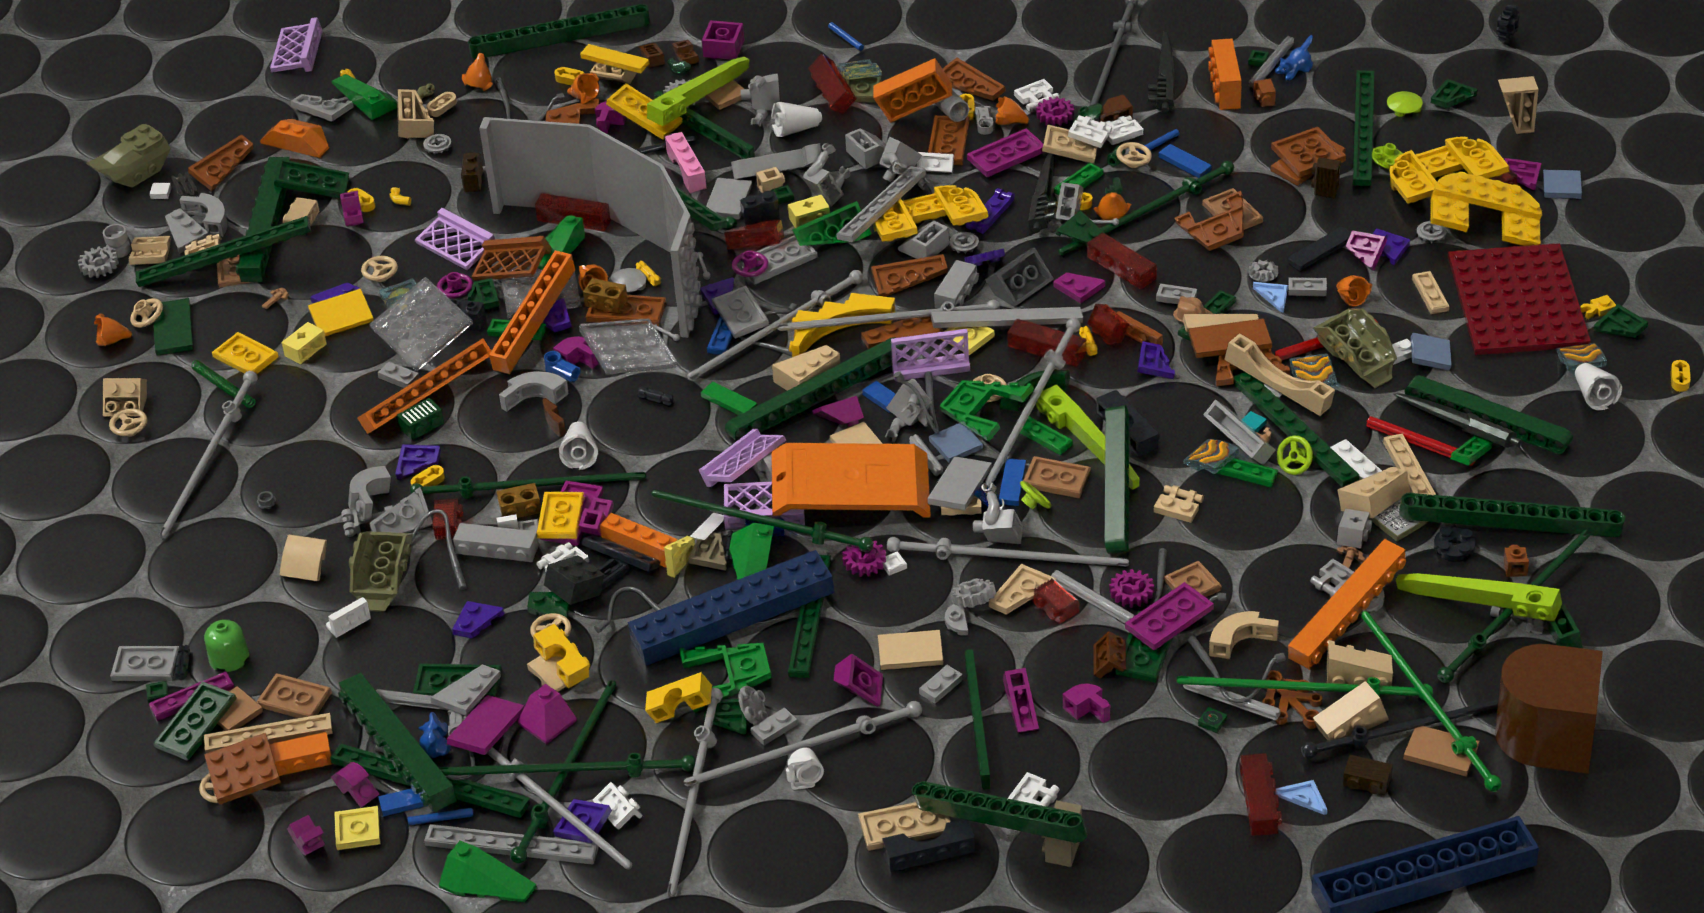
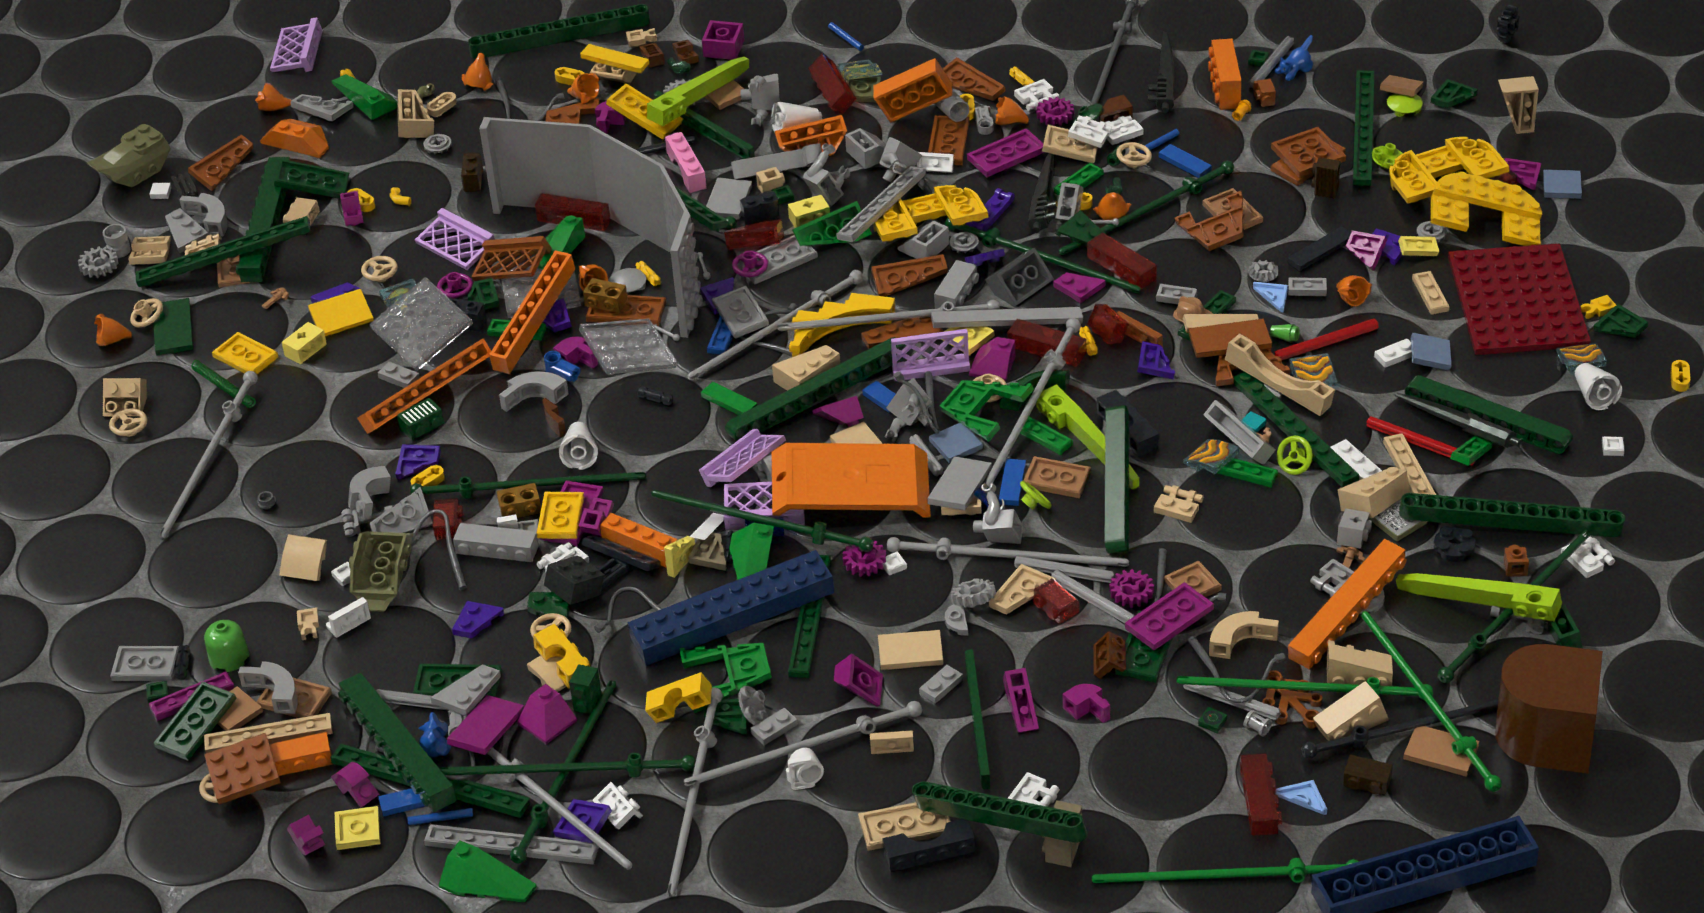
olive slope [1313,309,1397,388] -> none
none -> light grey arch [238,661,298,714]
none -> orange hat [255,83,292,111]
none -> tan plate [297,608,319,640]
none -> white tile [331,562,350,586]
none -> dark green brick [569,664,602,714]
none -> tan plate [626,28,657,47]
none -> orange wedge [774,115,847,156]
none -> tan plate [870,731,914,754]
none -> dark green bar [945,218,1141,293]
none -> magenta slope [969,337,1016,382]
none -> yellow axle [1009,67,1035,86]
none -> light grey axle [1014,556,1114,583]
none -> green bar [1092,858,1359,883]
none -> light orange pin [1232,100,1251,121]
none -> light grey bush [1243,710,1272,737]
none -> bright green cone [1270,324,1300,343]
none -> medium nougat tile [1380,75,1423,97]
none -> light yellow plate [1398,236,1439,256]
none -> white plate [1561,536,1615,578]
none -> white tile [1602,437,1624,456]

